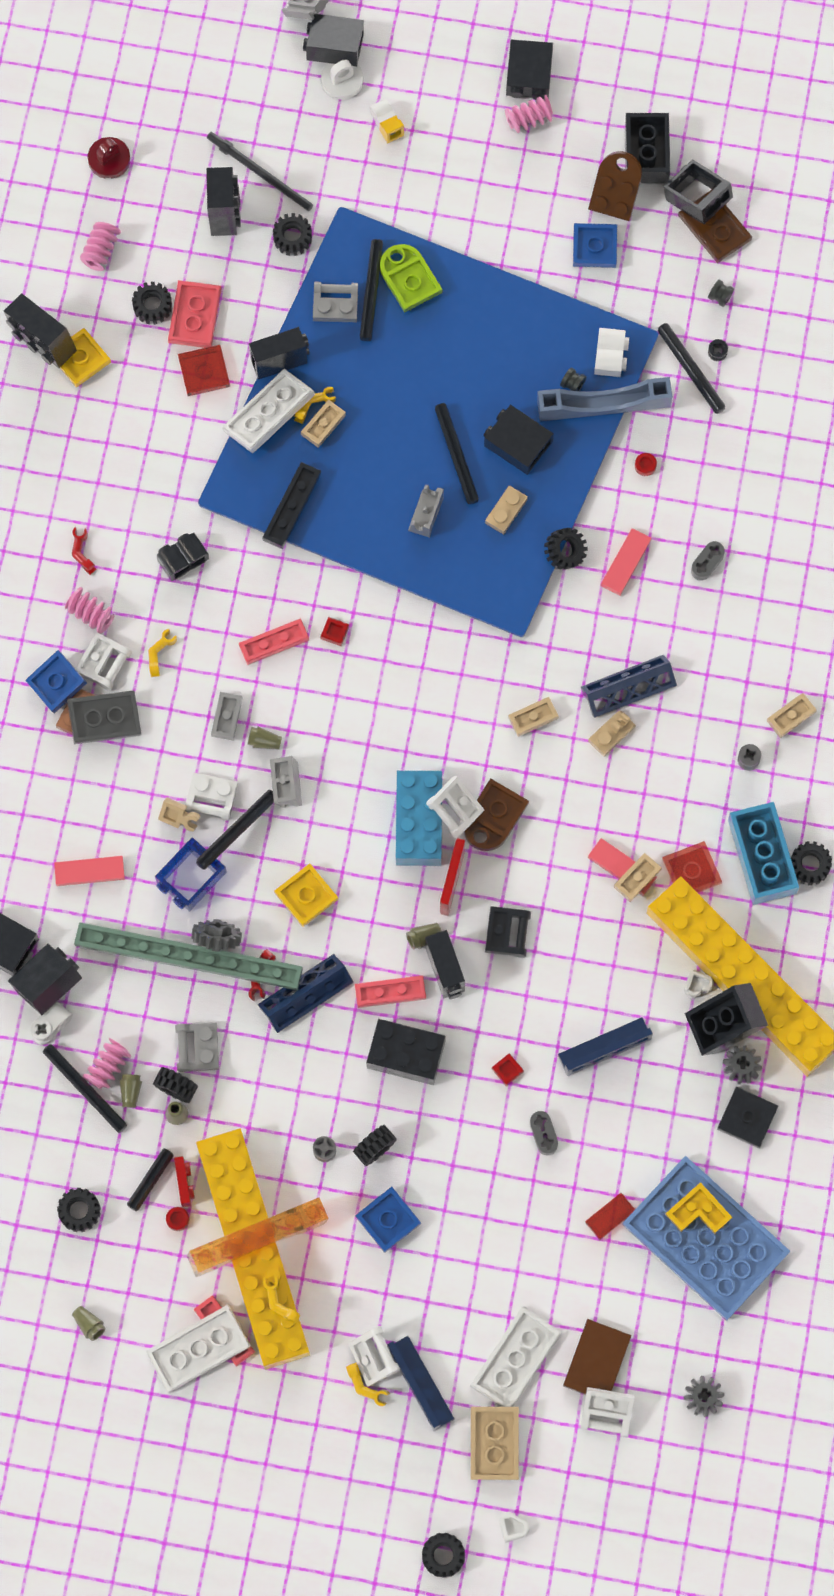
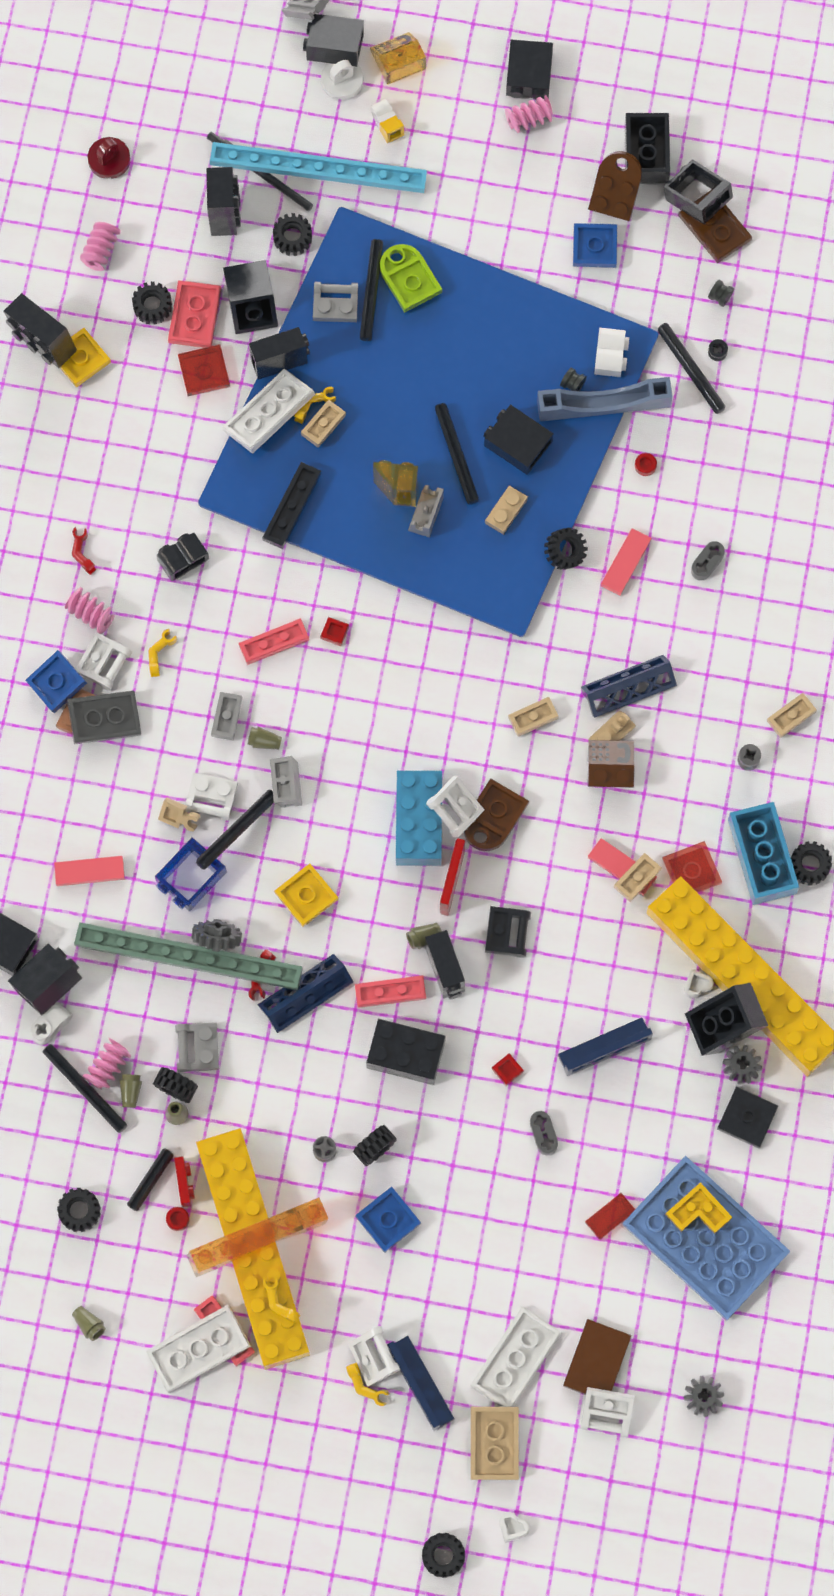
none -> medium azure plate [210,142,427,193]
none -> black slope [223,260,278,334]
none -> clear yellow slope [370,32,426,85]
none -> clear yellow slope [373,460,418,507]
none -> reddish brown slope [587,740,634,788]

